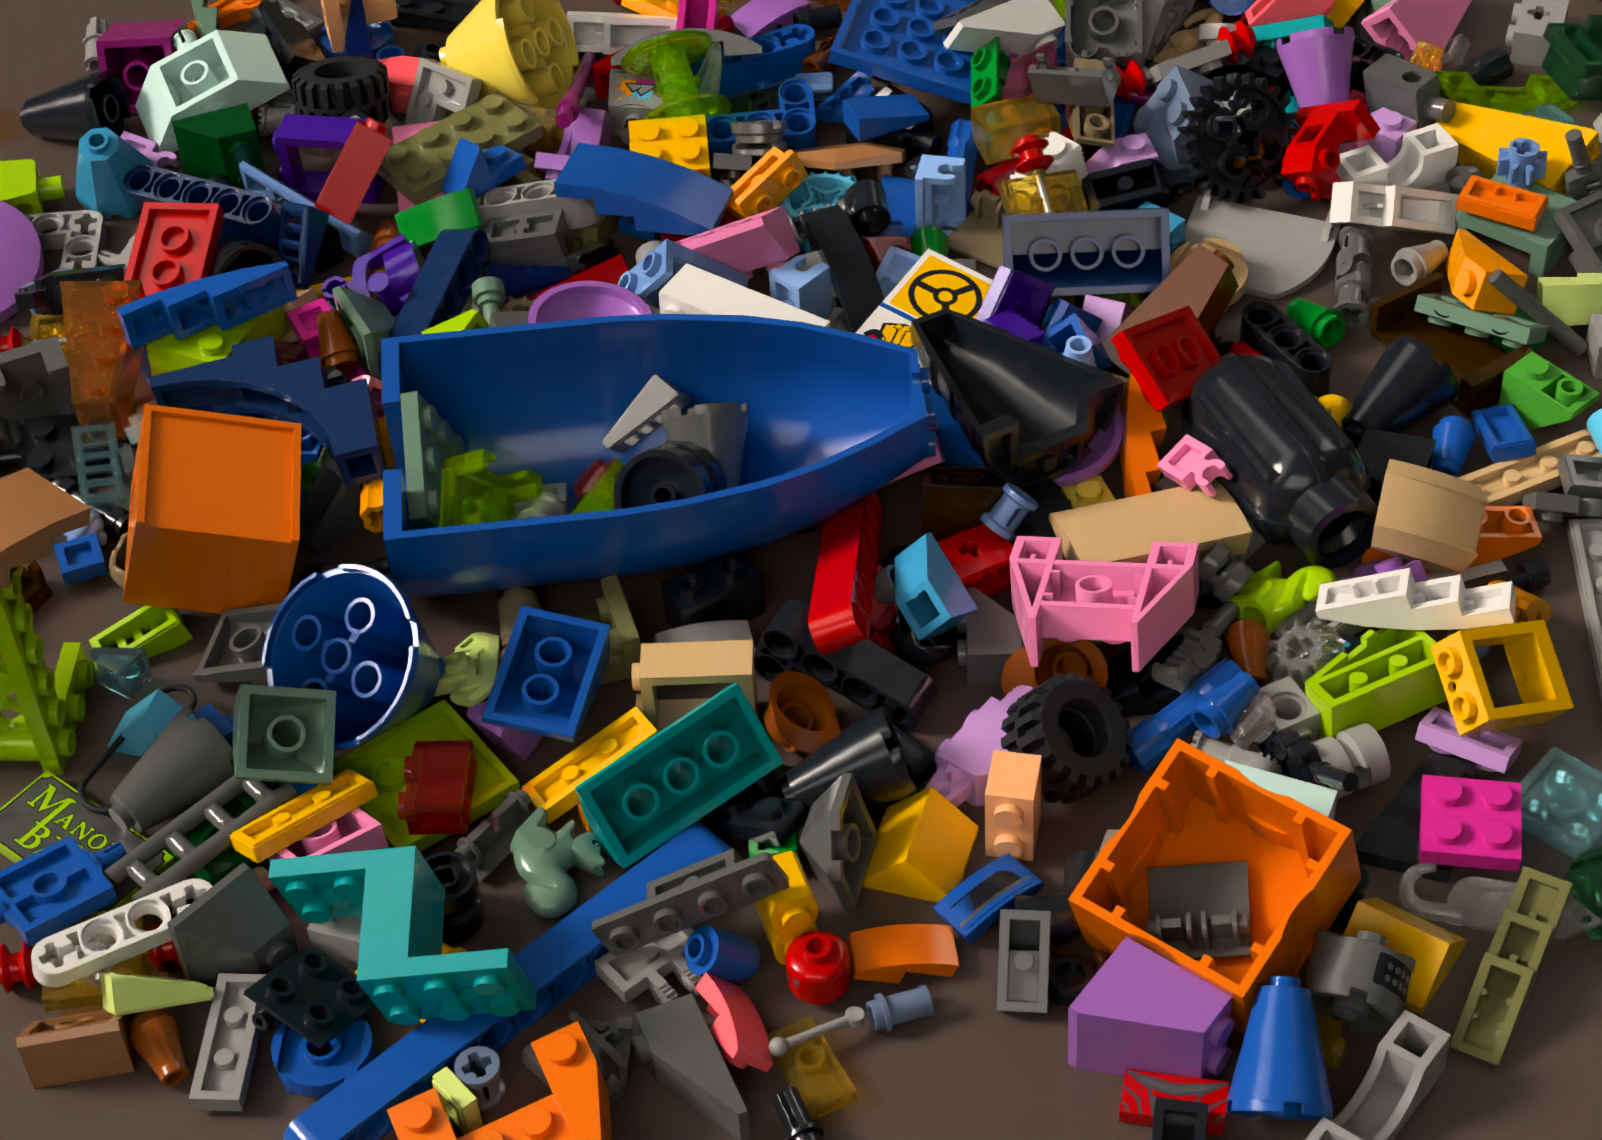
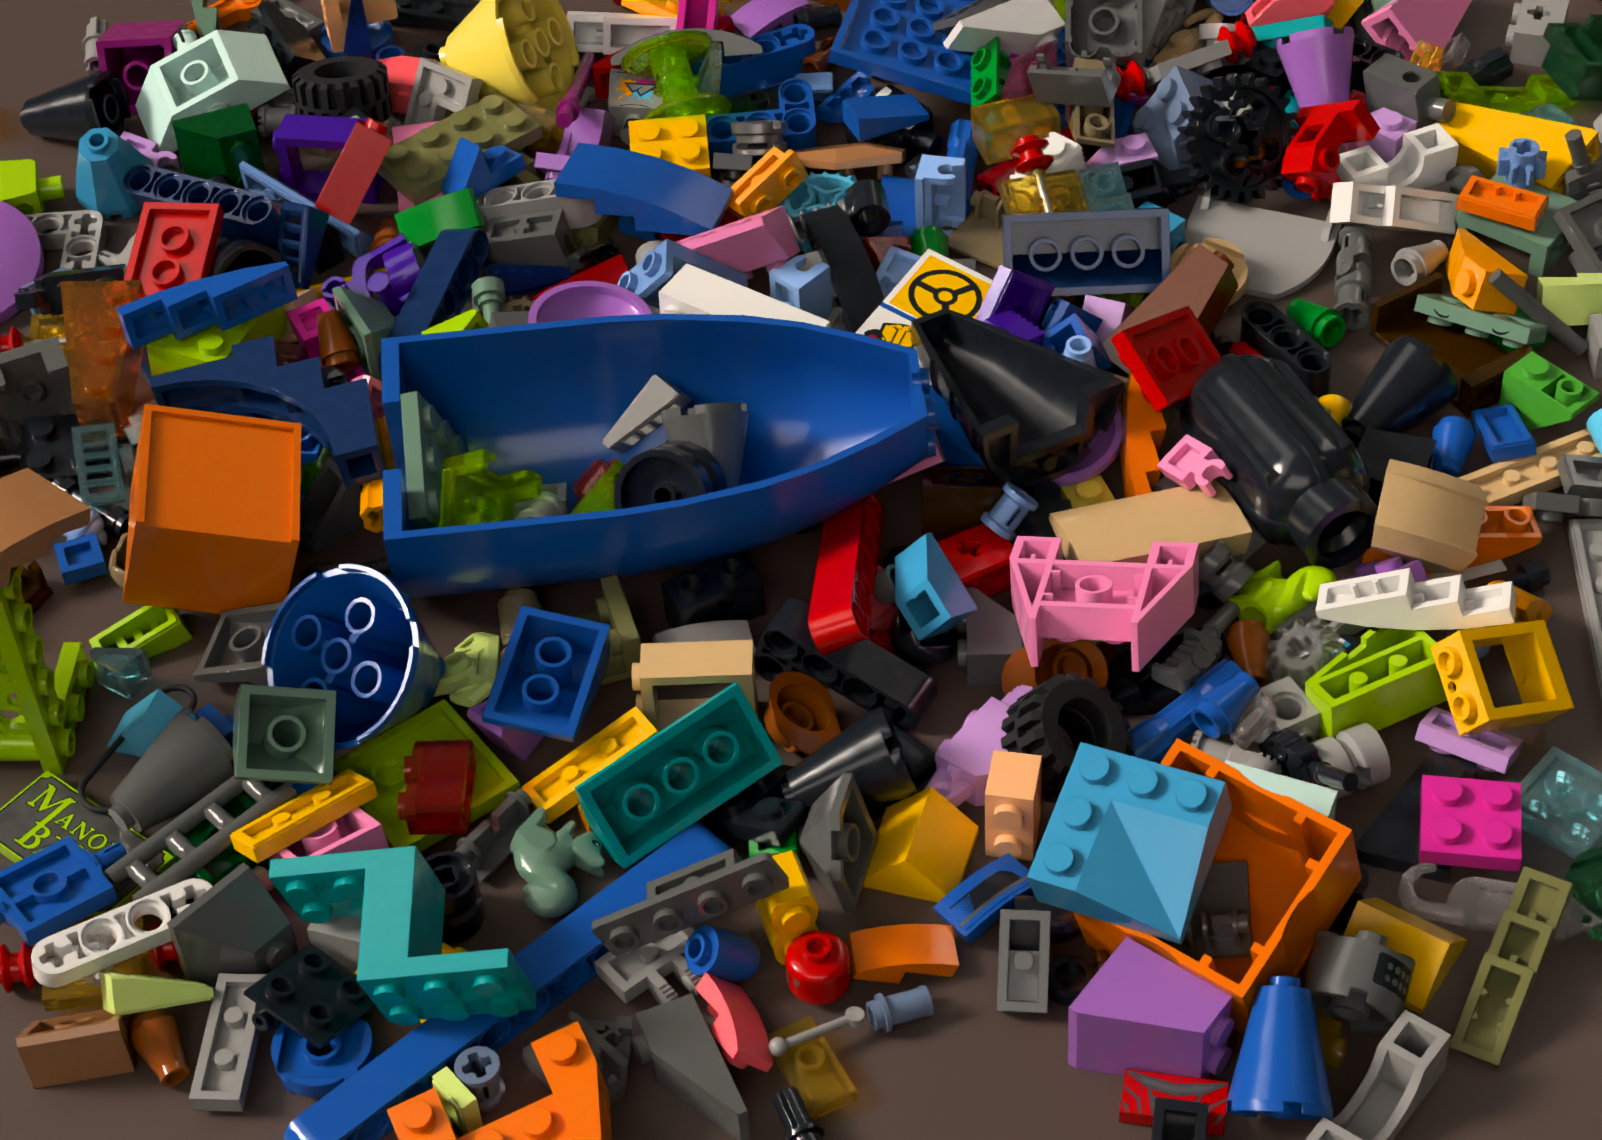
none -> dark azure slope [1027,742,1233,944]
none -> clear light blue slope [1078,162,1135,211]

